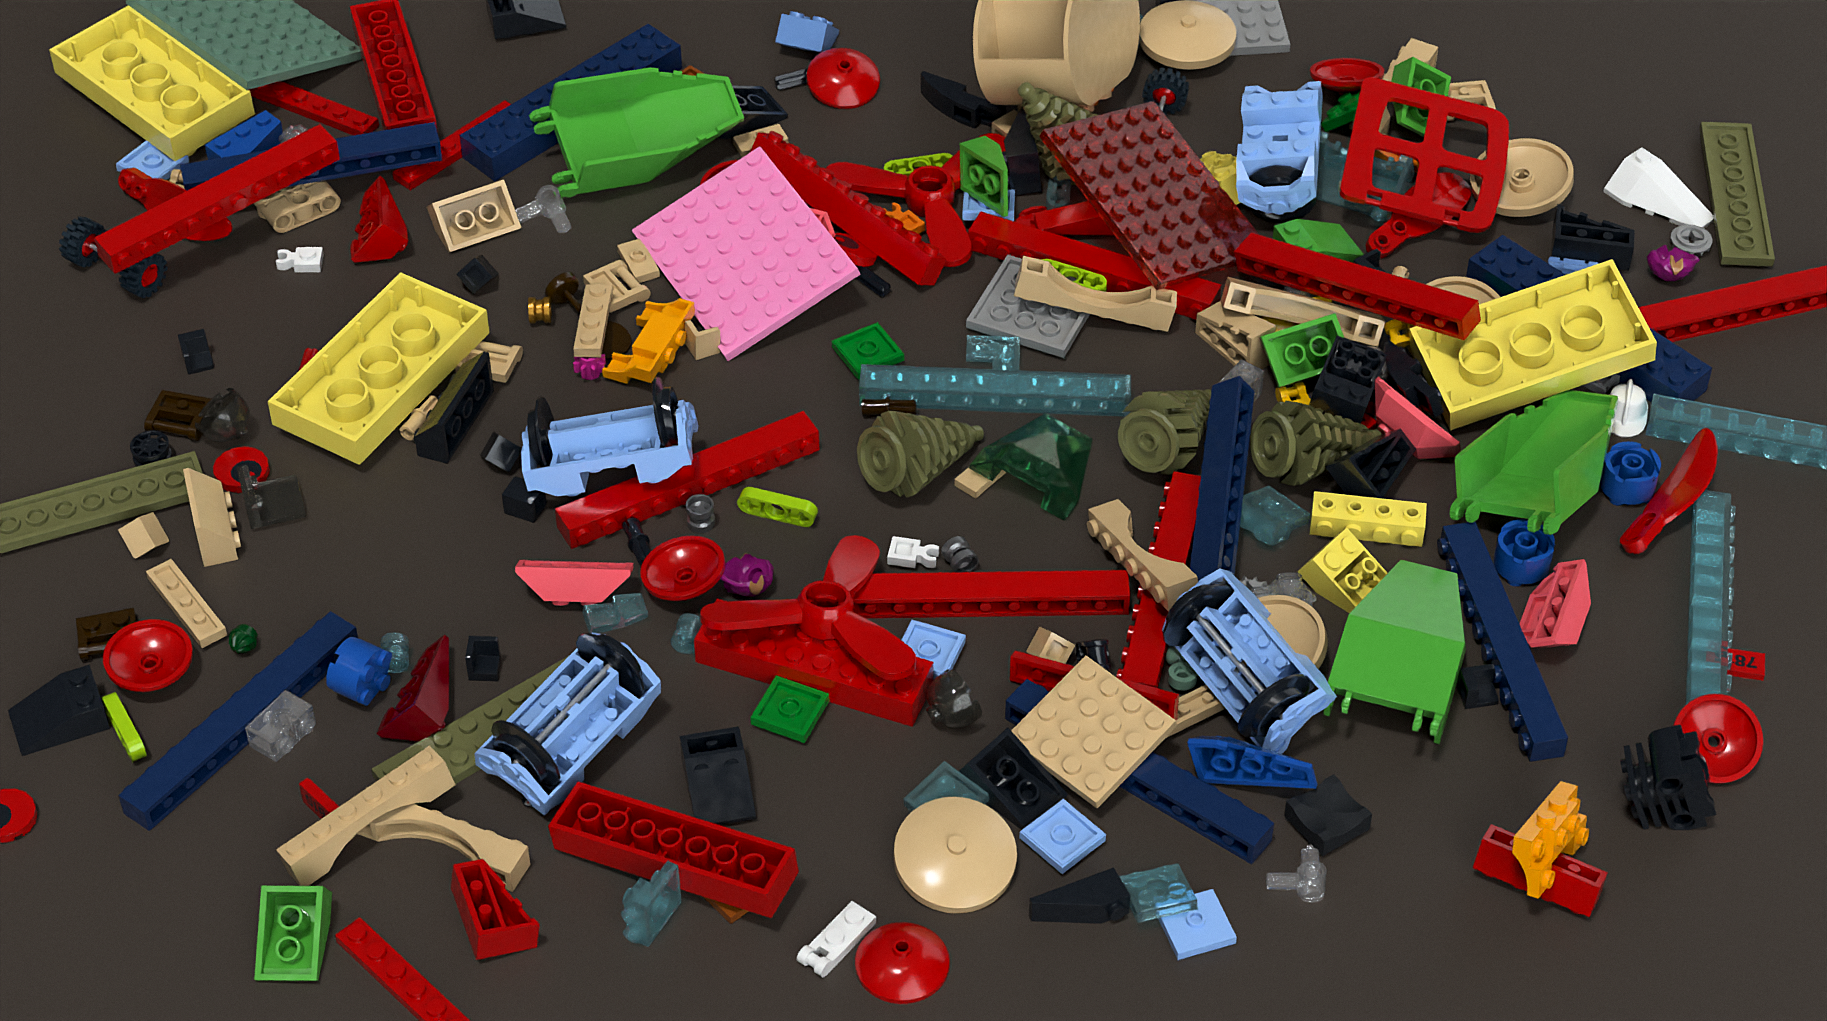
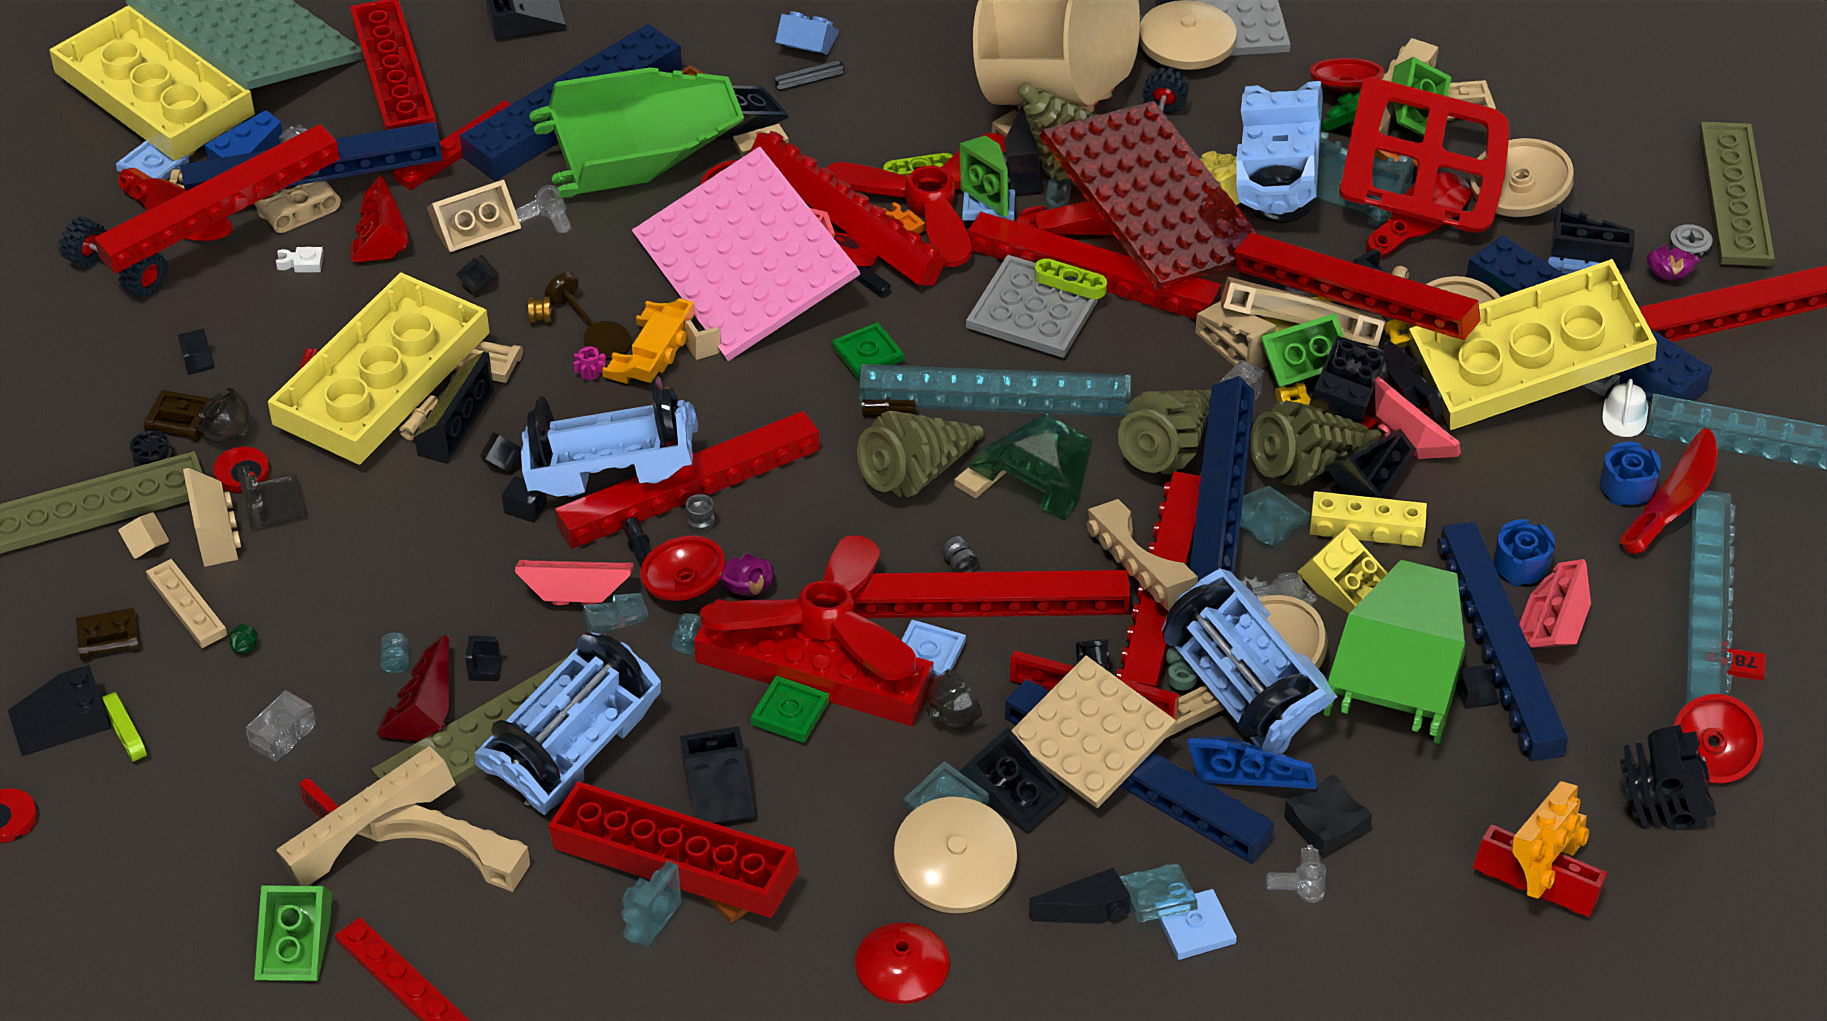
red dish [103,619,193,692] -> none
dark blue brick [118,611,358,831] -> none
red plate [249,81,379,135] -> none
blue brick [326,637,392,706] -> none
red wedge [451,859,540,960] -> none
tan plate [573,283,613,357] -> none
tan plate [583,260,651,313] -> none
tan plate [617,239,660,283] -> none
lime beam [737,487,818,527] -> none
white plate [797,901,876,977] -> none
red dish [806,48,880,109] -> none
white plate [887,536,939,568] -> none
black slope [921,71,1006,129] -> none
clear light blue plate [966,335,1020,382] -> none
tan arch [1014,256,1177,332] -> none
light blue plate [1019,799,1106,874] -> none
tan panel [1026,627,1075,664] -> none
bright green slope [1273,219,1364,263] -> none
bright green windscreen [1450,390,1618,535] -> none
white wedge [1603,147,1714,228] -> none

